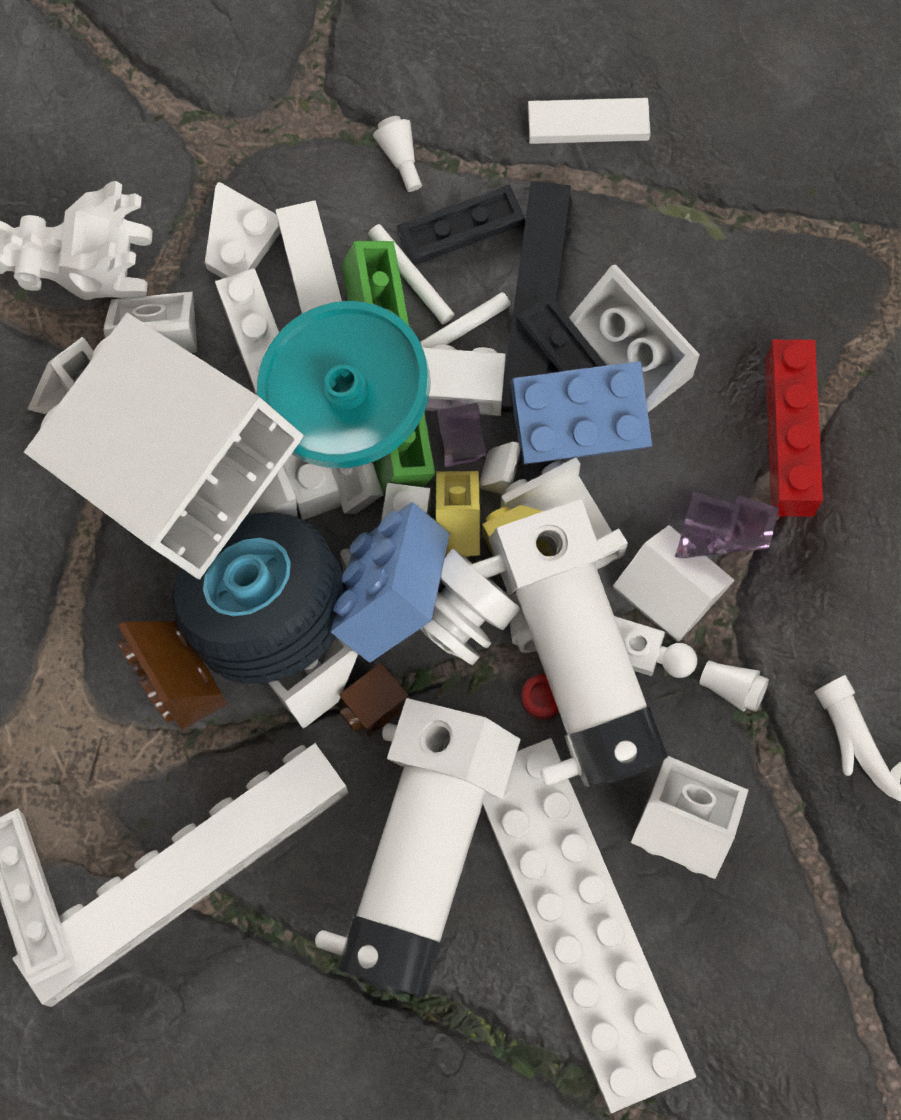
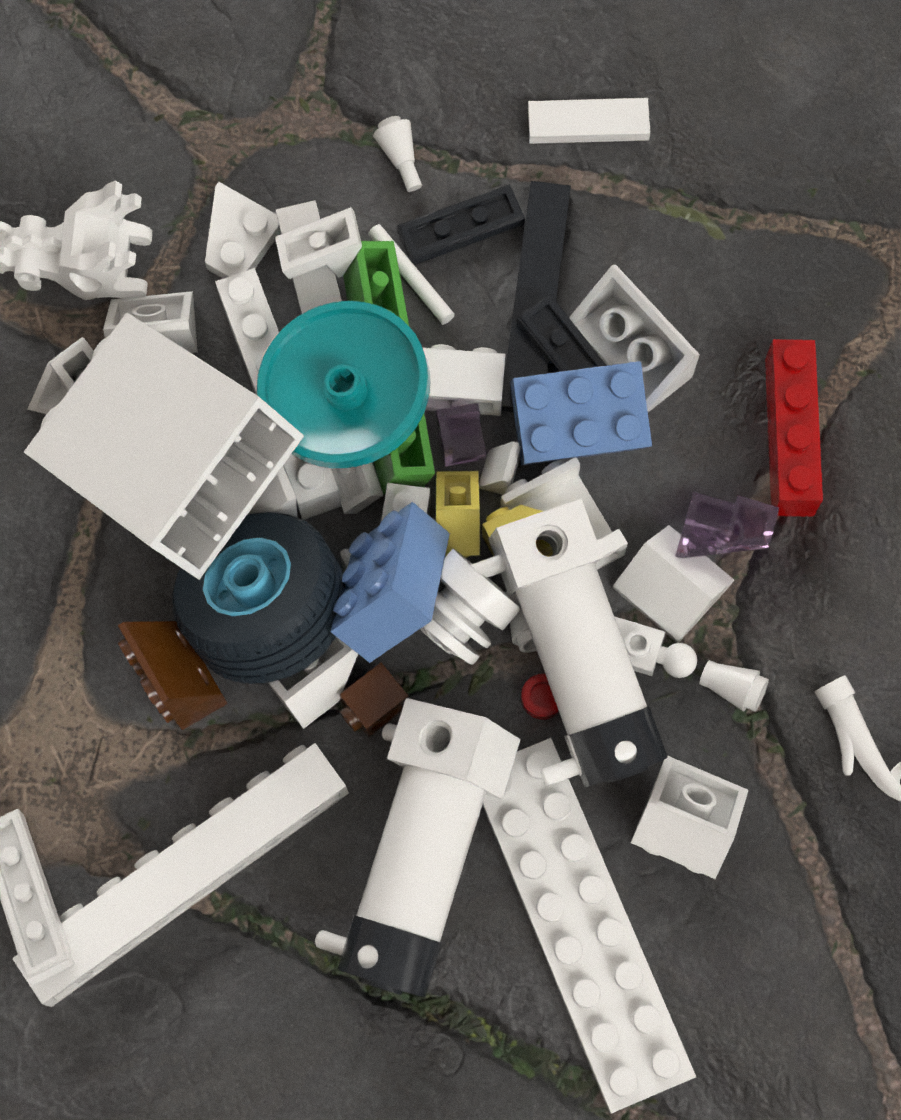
white bar [420,292,511,348] -> none
none -> white slope [275,207,362,279]

